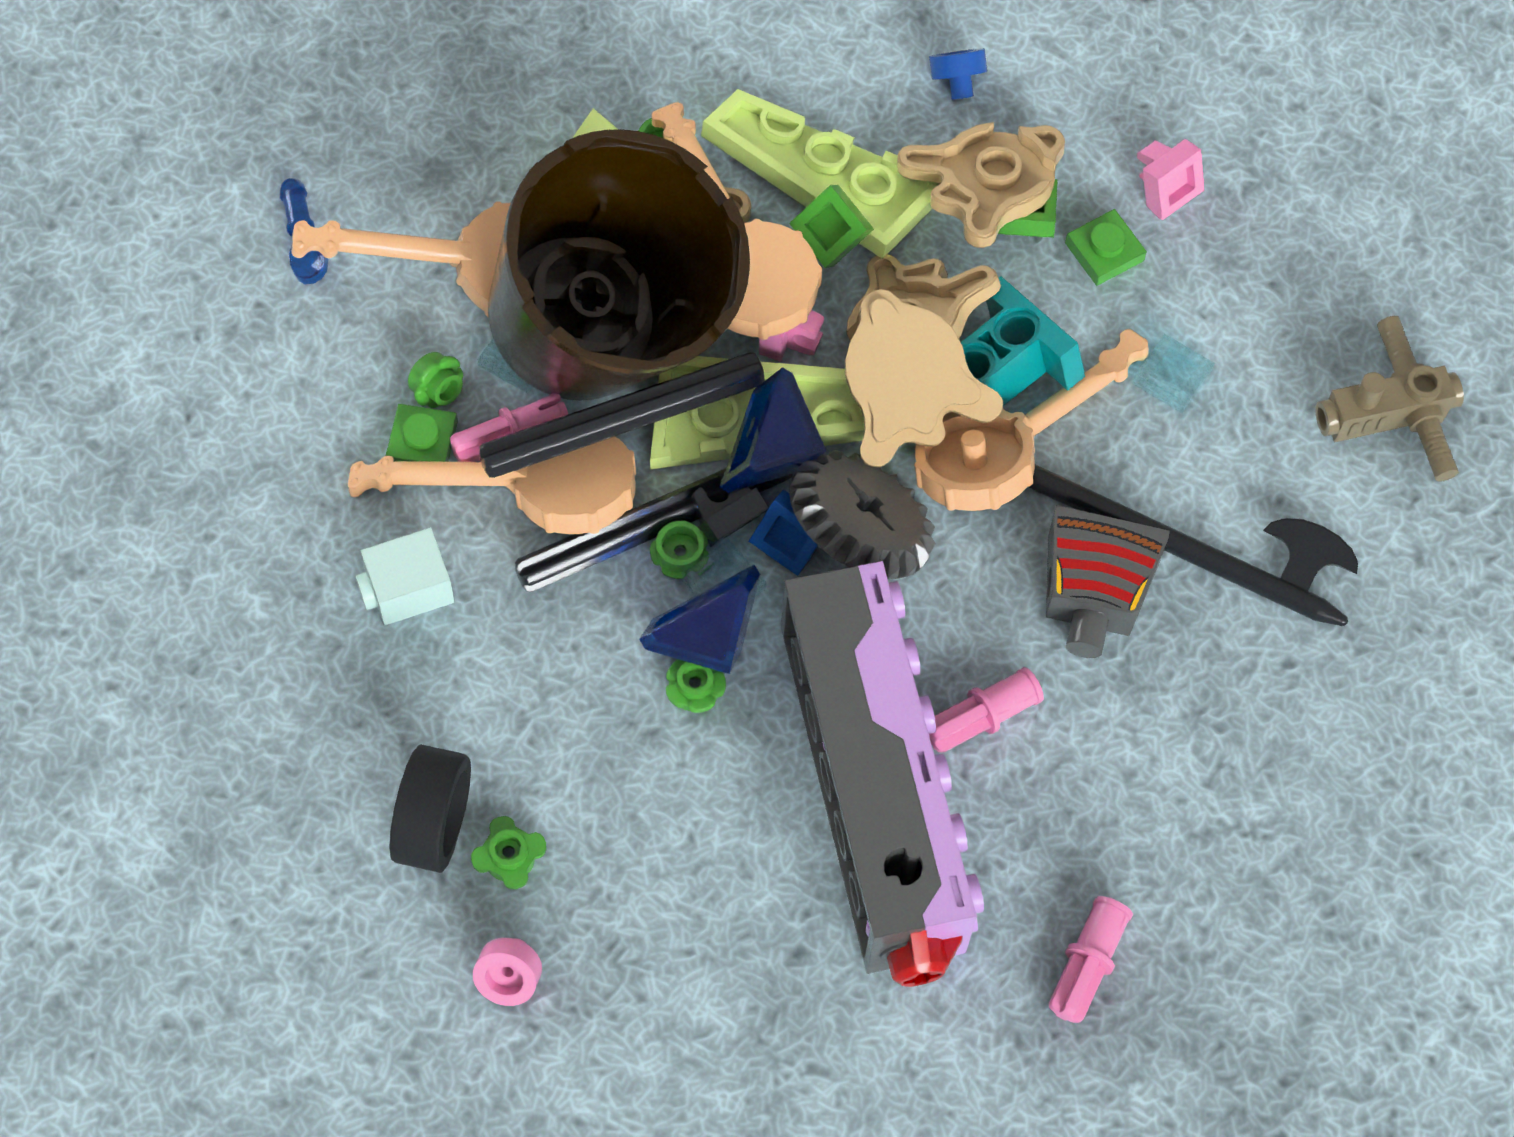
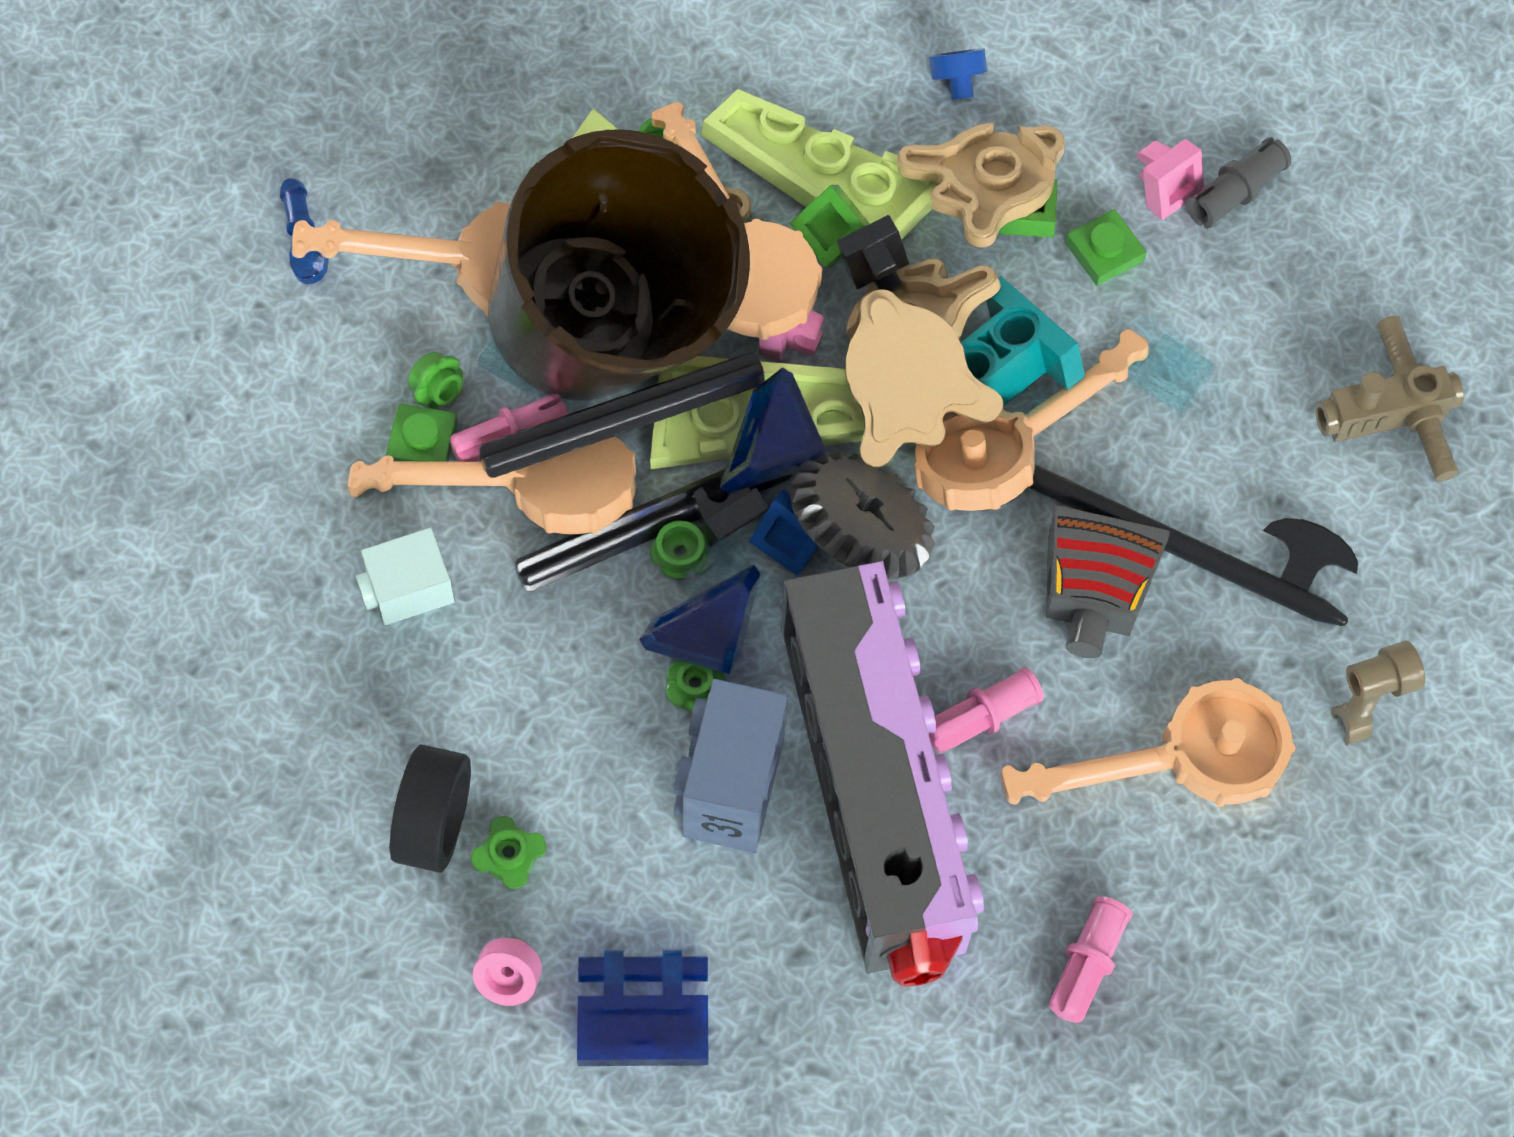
none -> clear blue plate [577,950,709,1066]
none -> sand blue brick [673,678,788,854]
none -> black tile [836,215,909,292]
none -> light nougat piece [1000,678,1296,807]
none -> dark grey pin [1186,137,1291,229]
none -> dark tan brick [1331,640,1425,745]

